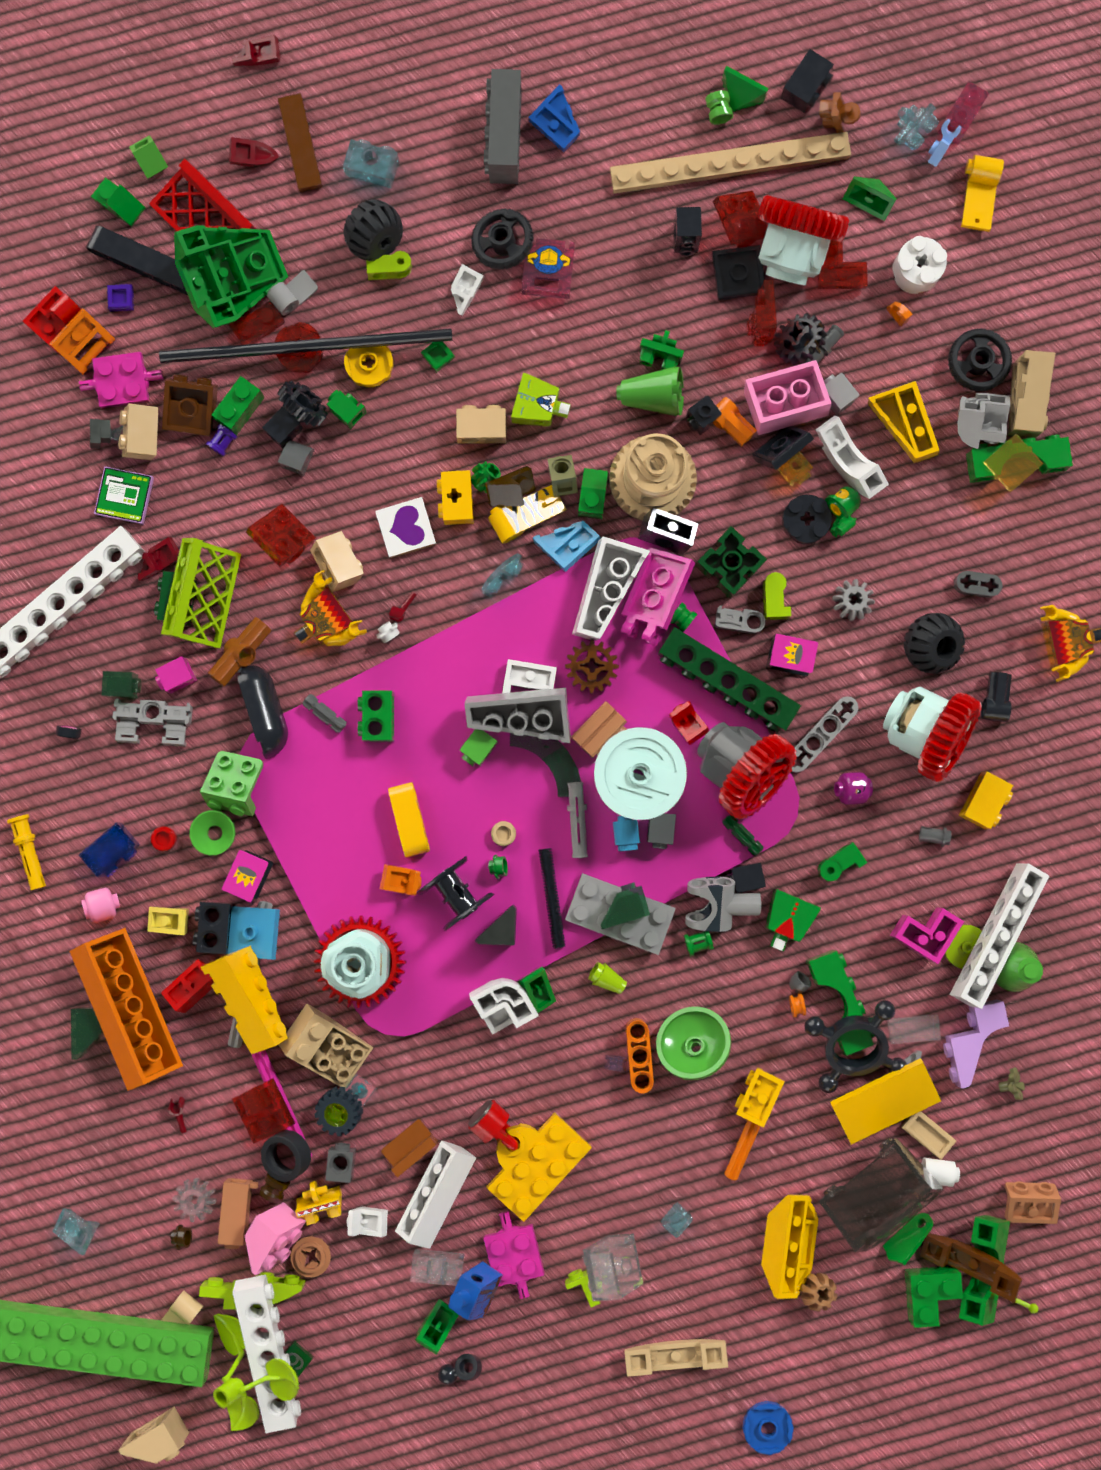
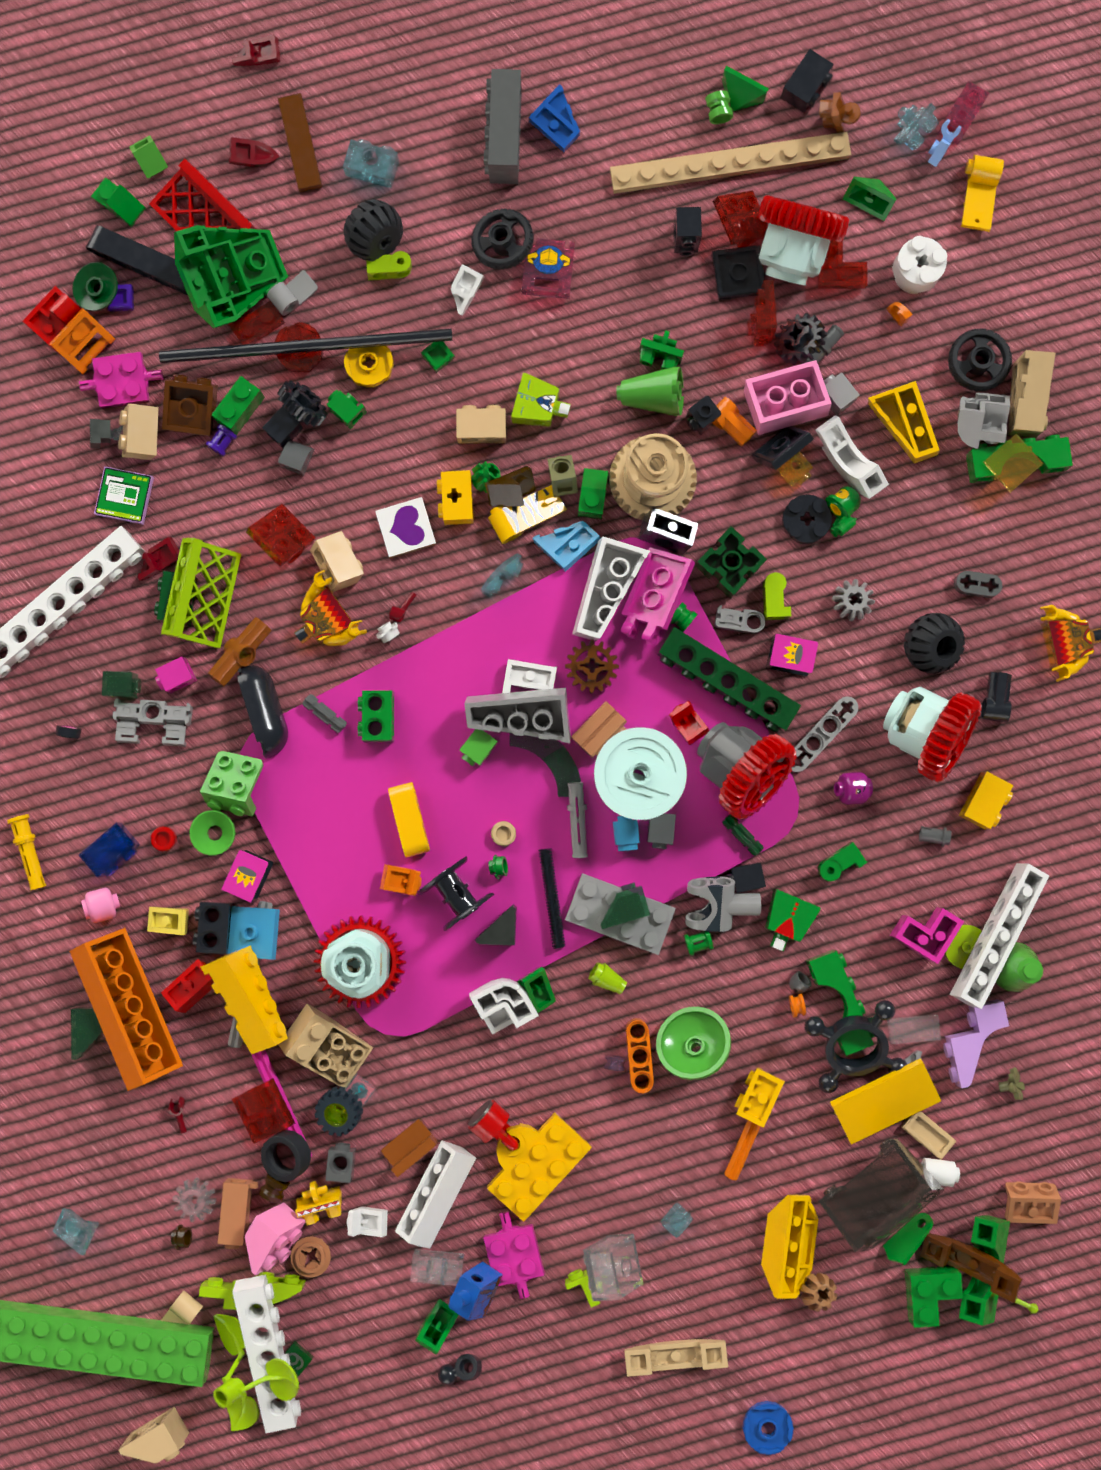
none -> dark green dish [72,262,118,311]

